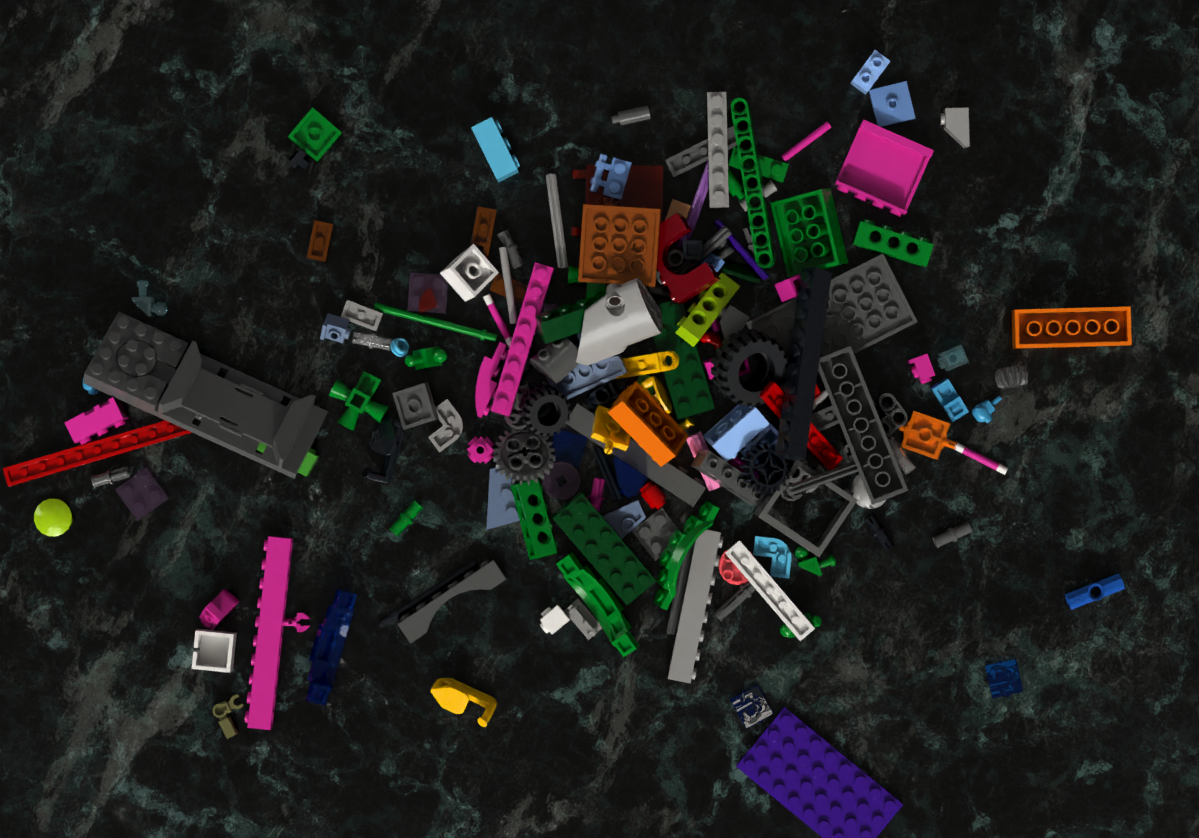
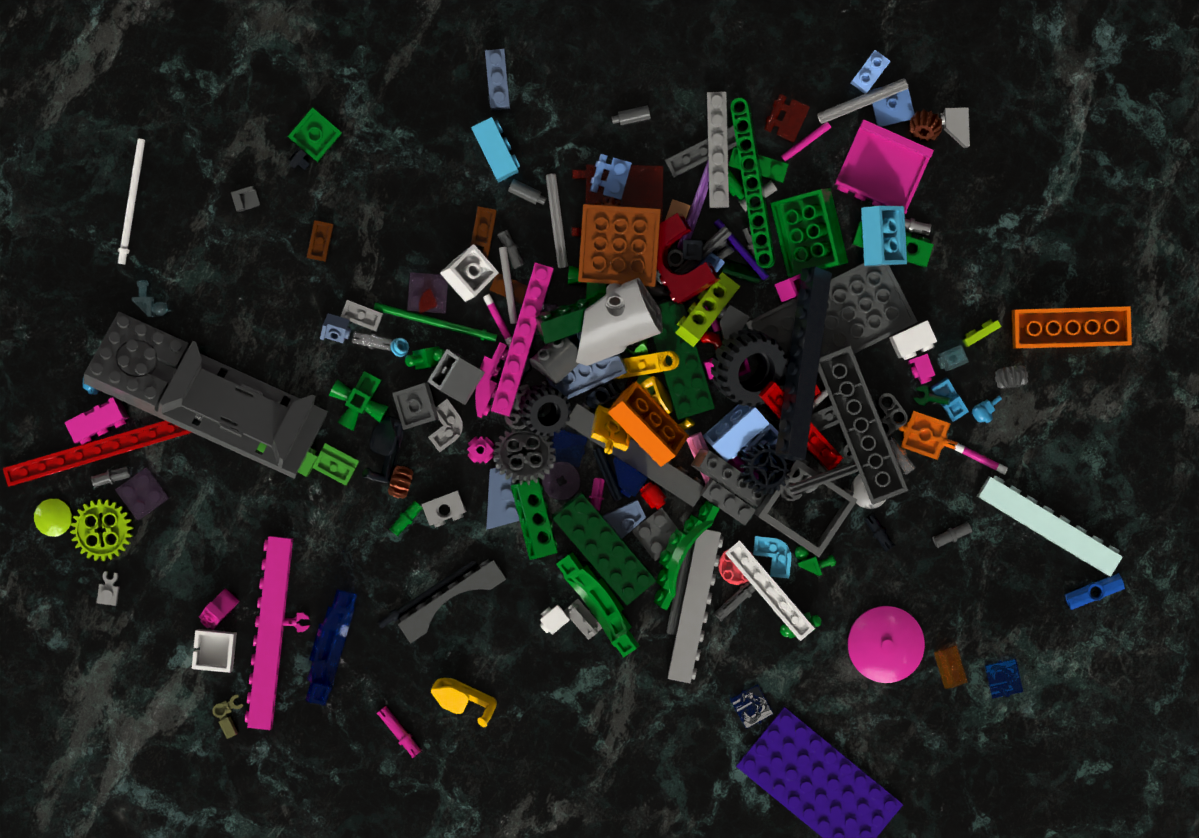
none -> lime gear [70,499,134,561]
none -> light grey plate [97,571,119,606]
none -> white bar [118,139,145,265]
none -> dark grey panel [231,186,260,212]
none -> bright green plate [312,443,359,486]
none -> dark pink pin [377,706,422,758]
none -> copper gear [388,465,413,499]
none -> light grey brick [422,490,467,528]
none -> dark grey slope [427,349,485,405]
none -> sand blue brick [485,49,510,111]
none -> dark grey cylinder [508,179,547,205]
none -> bright green plant [625,338,648,357]
none -> dark grey plate [700,478,755,525]
none -> clear red plate [764,94,810,143]
none -> light grey axle [817,78,909,124]
none -> dark pink dish [847,606,925,683]
none -> medium azure slope [861,206,907,266]
none -> white piece [889,320,937,360]
none -> light grey pin [905,218,931,236]
none -> copper gear [910,109,942,141]
none -> dark green bar [914,386,951,406]
none -> clear orange slope [934,646,967,689]
none -> lime plate [962,319,1002,347]
none -> light aqua brick [977,476,1122,576]

